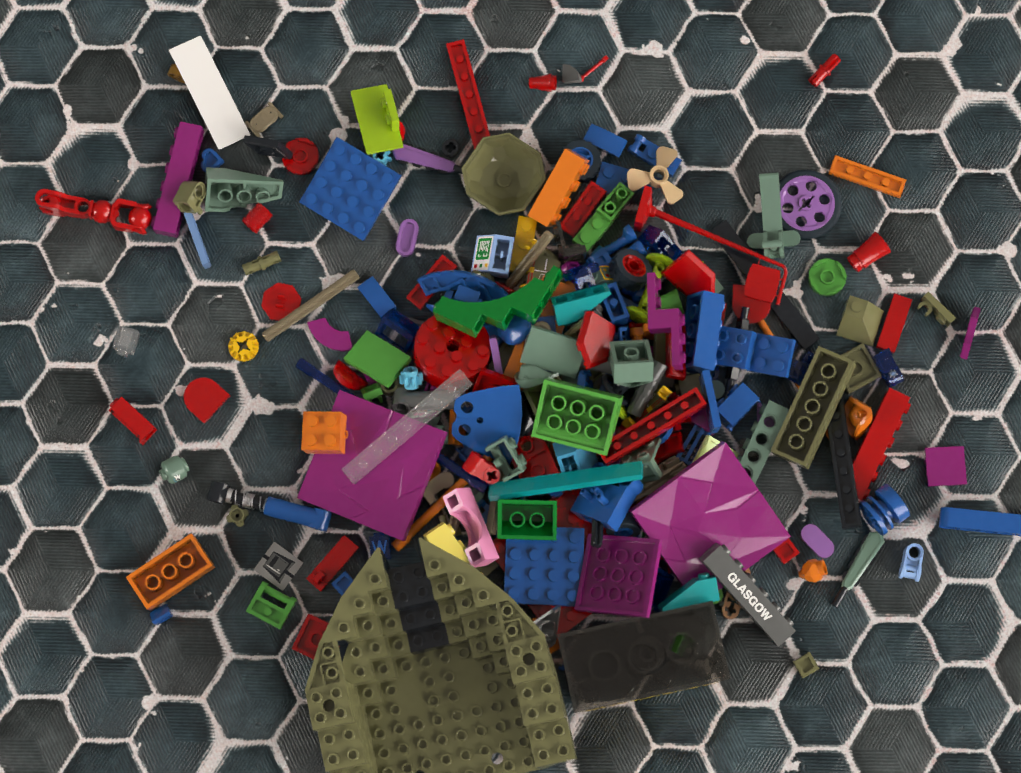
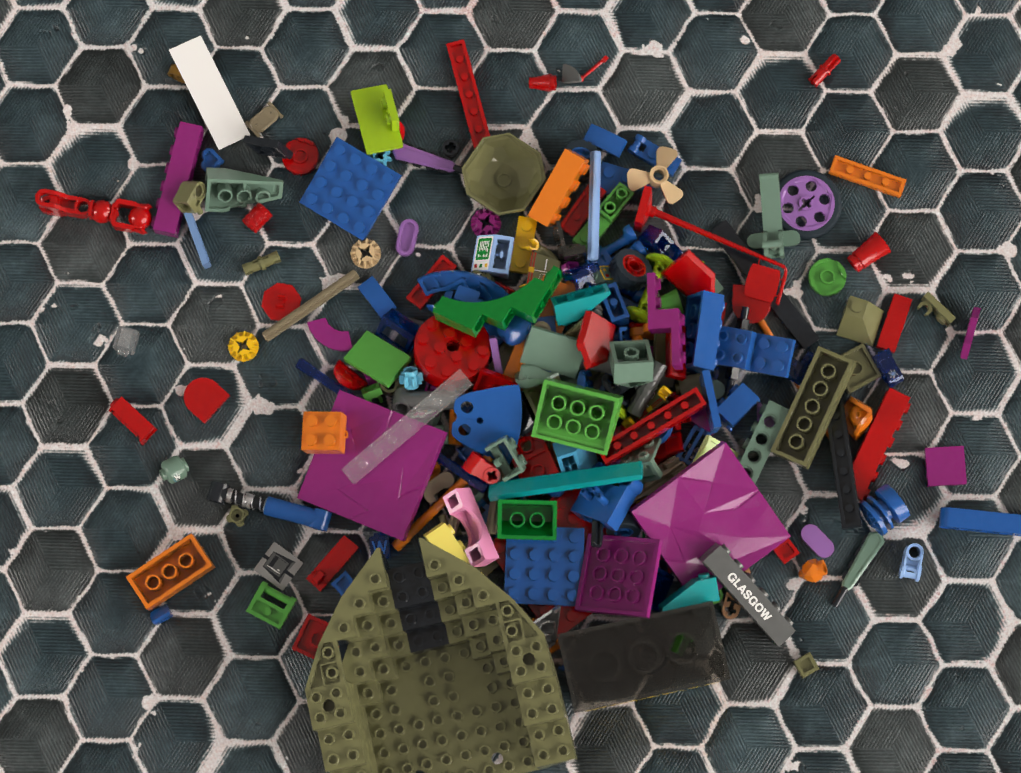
dark tan axle [505,231,554,289] -> none
none -> tan gear [350,238,381,269]
none -> magenta gear [471,208,501,236]
none -> light blue axle [587,151,601,261]

